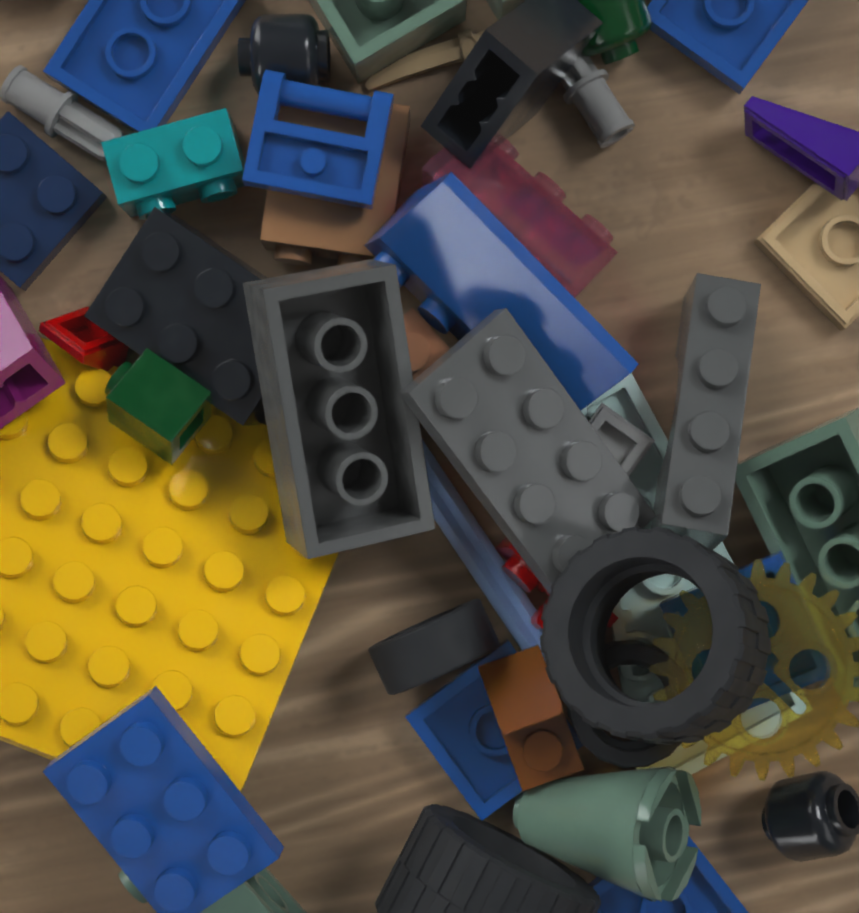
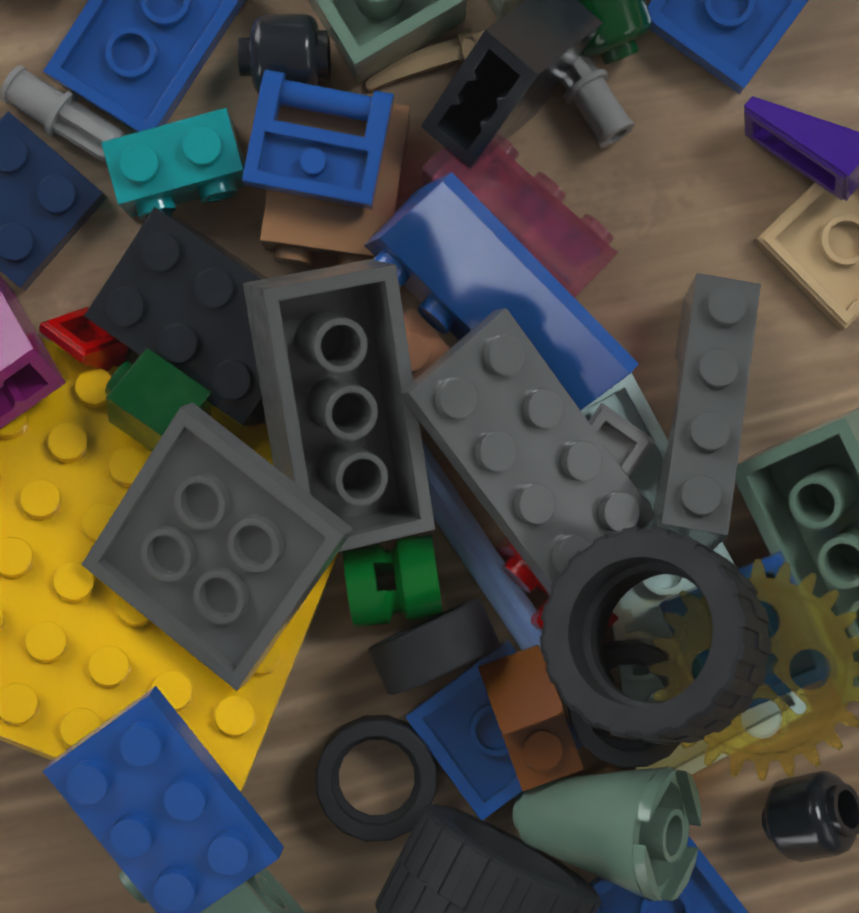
none -> dark grey plate [81,402,354,691]
none -> black tyre [315,715,437,842]
none -> green wheel [343,534,443,628]

